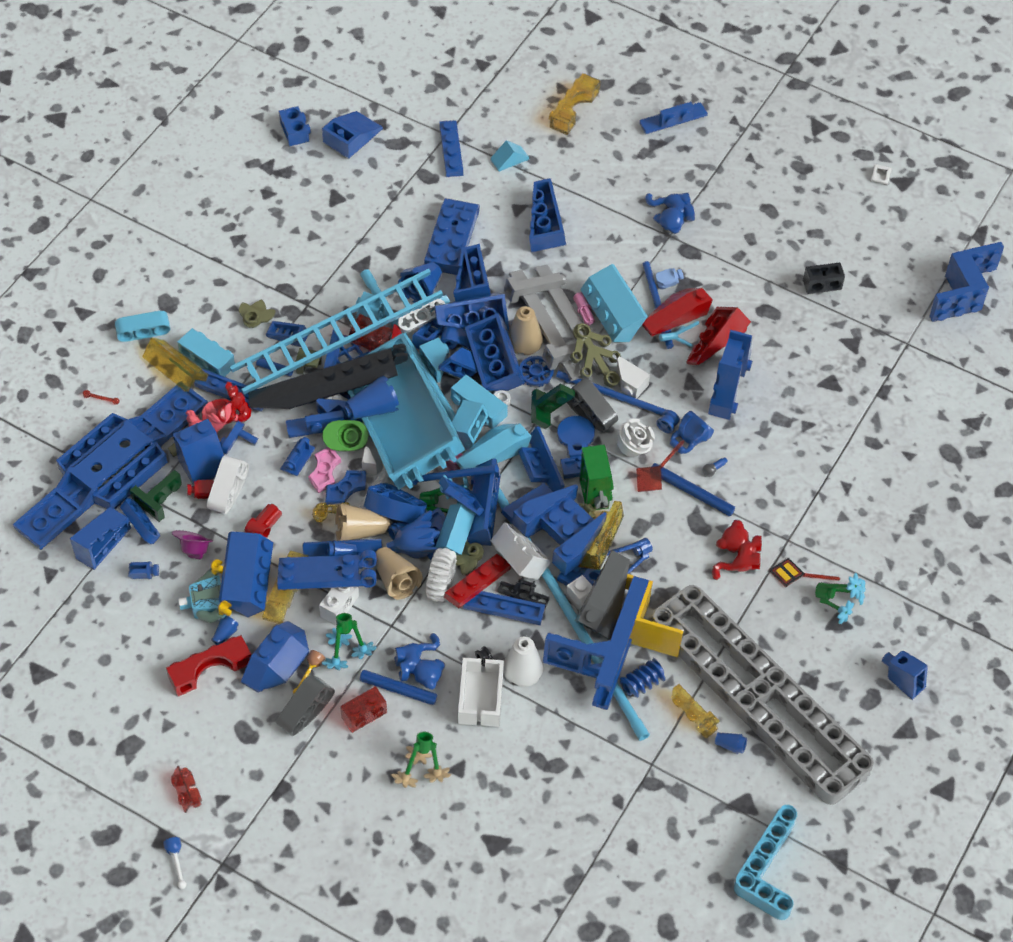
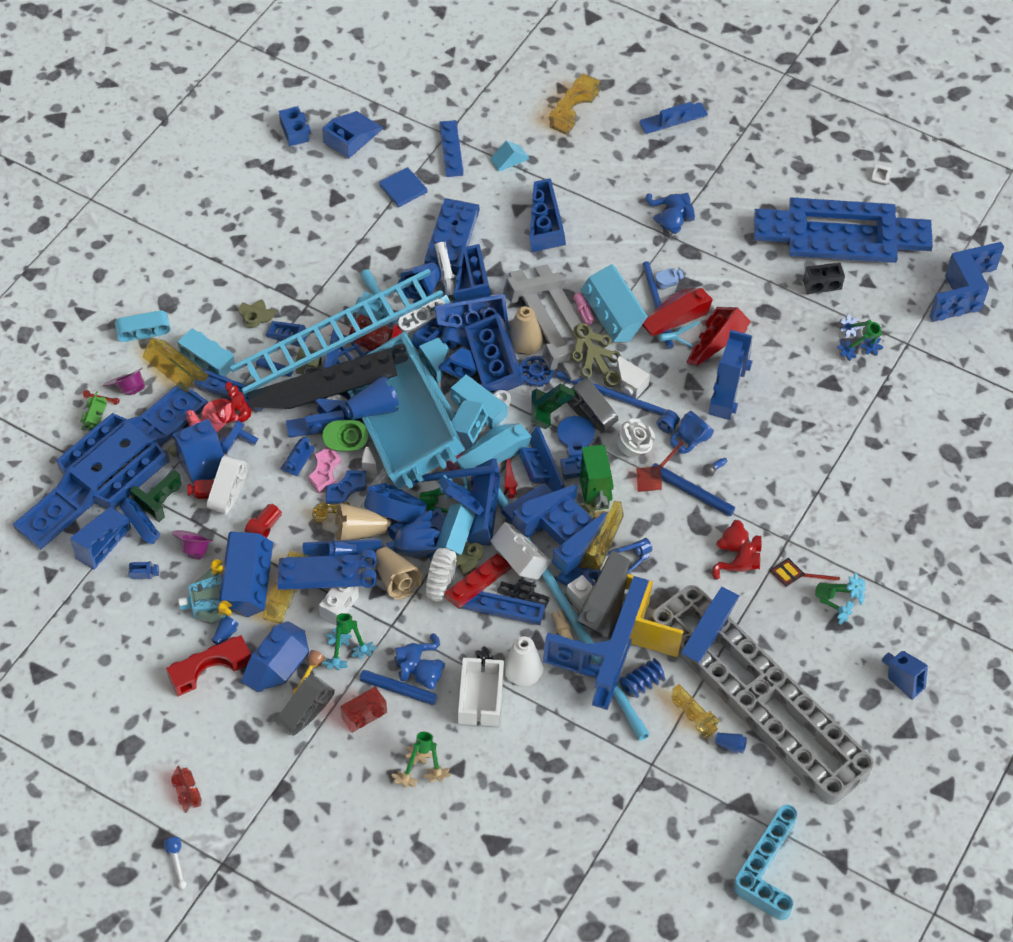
none -> bright green hinge [80,391,107,431]
none -> magenta piece [102,367,145,395]
none -> blue tile [379,167,427,208]
none -> white pin [434,242,455,297]
none -> red piece [504,458,517,499]
none -> tan pin [551,610,573,640]
none -> blue slope [682,586,740,664]
none -> blue piece [754,197,933,263]
none -> blue plant [837,314,883,361]

